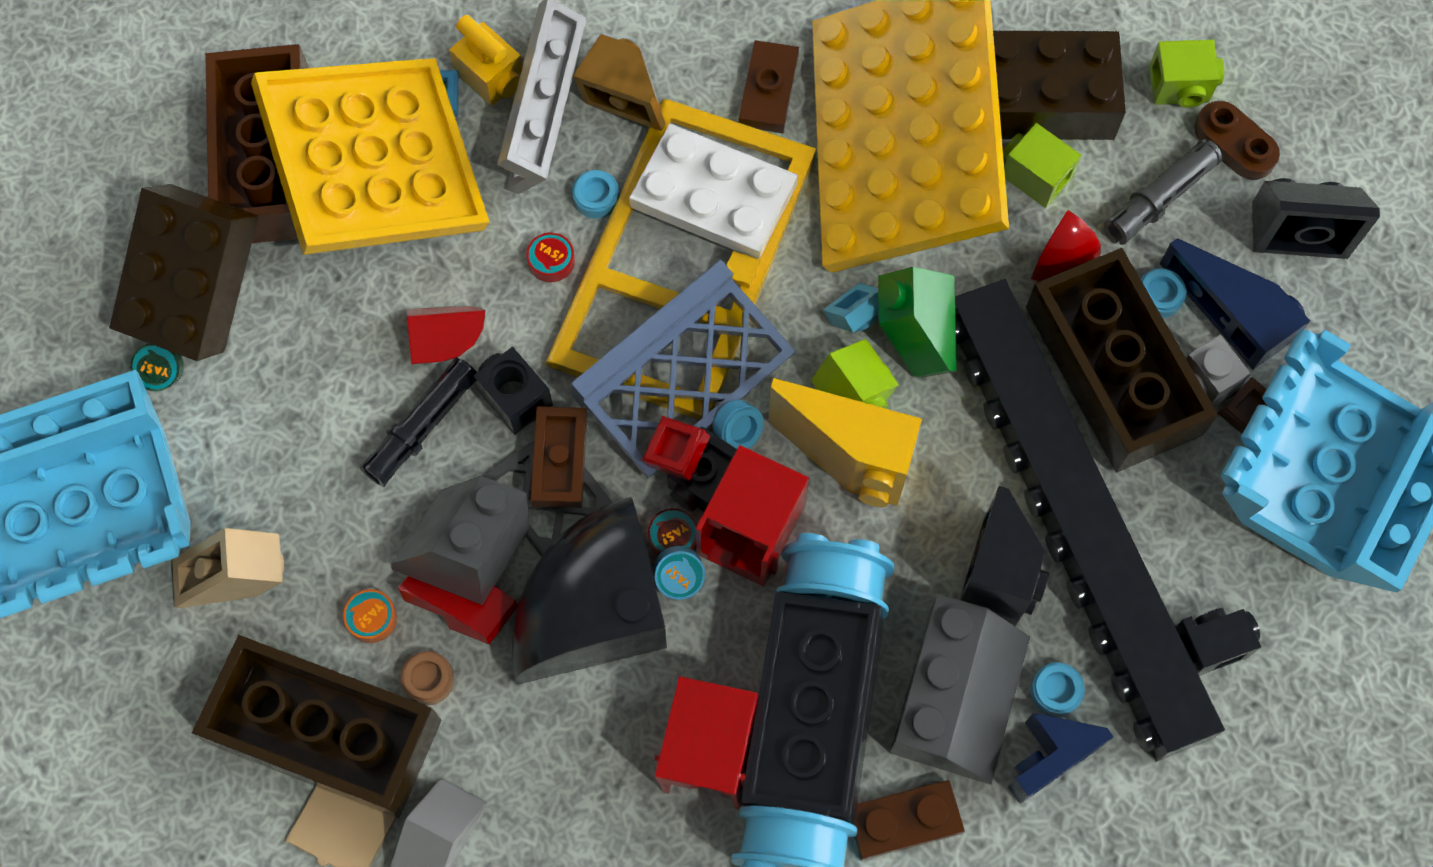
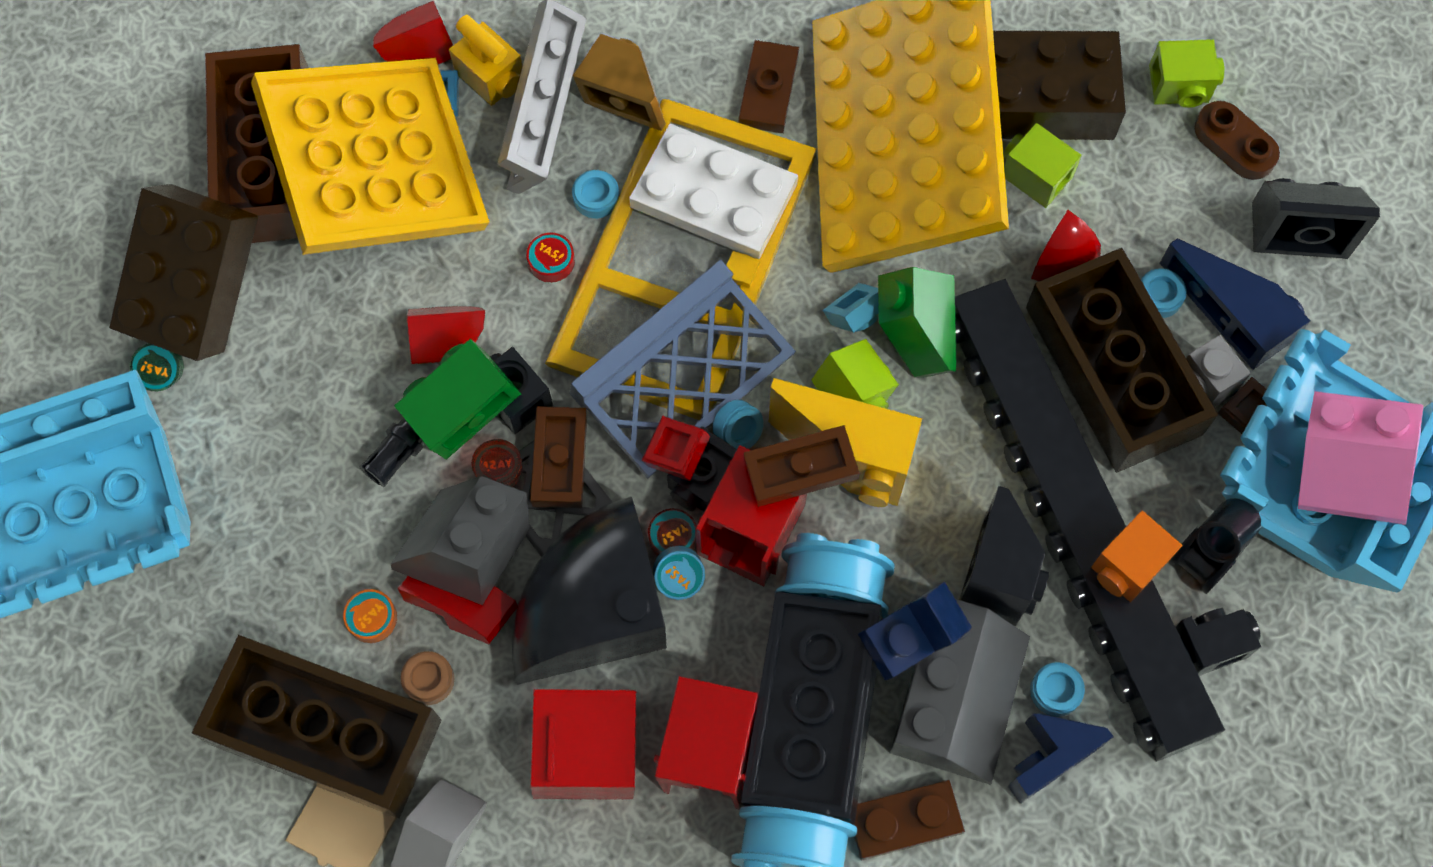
tan slope [172,528,284,608] -> none
dark grey pin [1104,139,1222,245] -> none
none -> red brick [373,0,453,65]
none -> green brick [394,339,521,460]
none -> clear red tile [471,439,523,487]
none -> red piece [531,689,636,800]
none -> reddish brown plate [743,425,860,507]
none -> dark blue slope [858,582,972,681]
none -> orange brick [1091,510,1183,603]
none -> black piece [1168,498,1261,594]
none -> bright pink slope [1298,391,1424,525]

